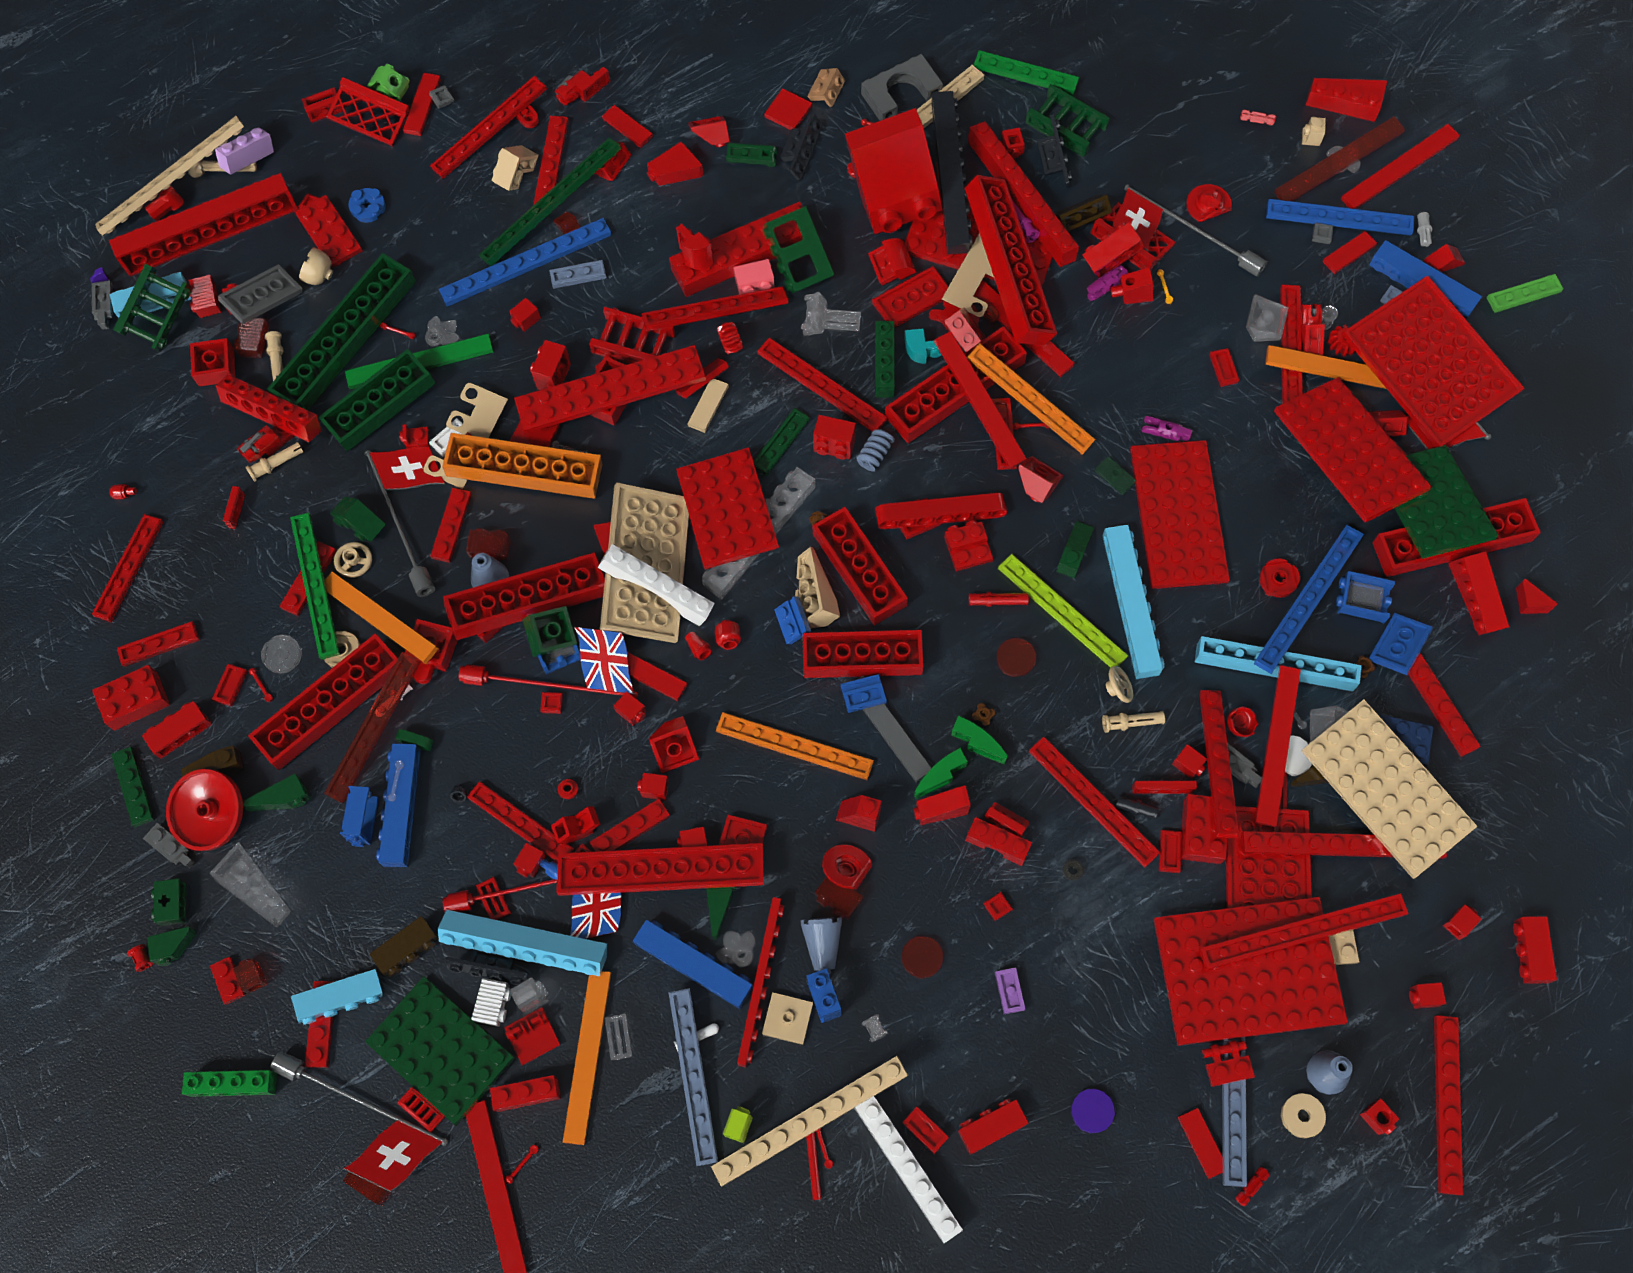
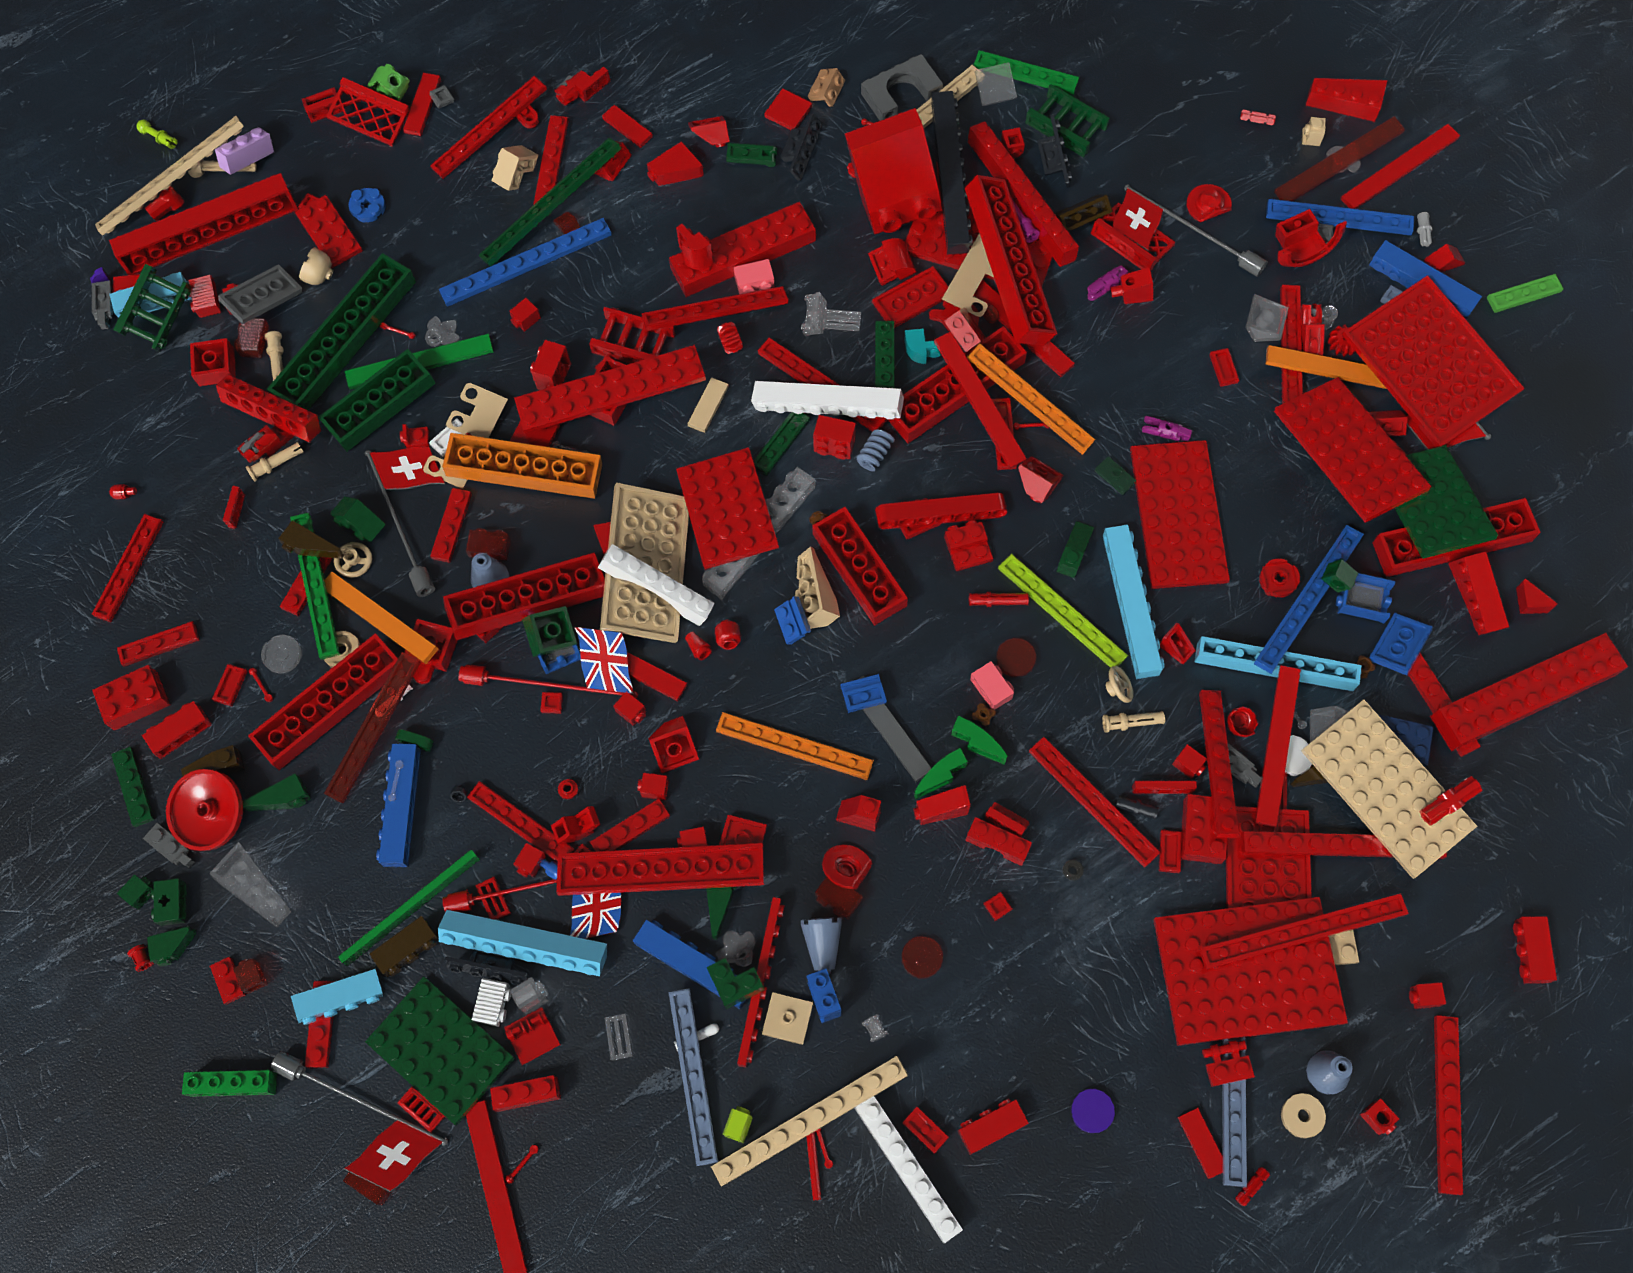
blue window [340,786,379,847] -> none
sand blue tile [549,260,606,289] -> none
orange tile [563,971,611,1145] -> none
red tile [675,358,729,398] -> none
dark green window [762,206,834,293] -> none
red brick [803,630,923,678] -> none
medium lavender plate [995,968,1025,1015] -> none
red brick [1082,222,1146,278] -> none
light orange hinge [1157,269,1173,304] -> none
red tile [1323,231,1377,275] -> none
red brick [1443,904,1481,940] -> none
none -> red tile [113,274,140,293]
none -> dark green brick [117,874,153,910]
none -> lime pin [137,120,177,149]
none -> dark brown slope [278,520,344,559]
none -> green tile [338,850,480,966]
none -> dark green brick [706,958,764,1009]
none -> white brick [751,381,904,419]
none -> coral brick [970,661,1014,710]
none -> clear tile [975,62,1017,106]
none -> red slope [1160,623,1196,664]
none -> red piece [1275,209,1347,267]
none -> dark green brick [1321,559,1358,592]
none -> red piece [1419,776,1483,826]
none -> red brick [1430,633,1628,752]

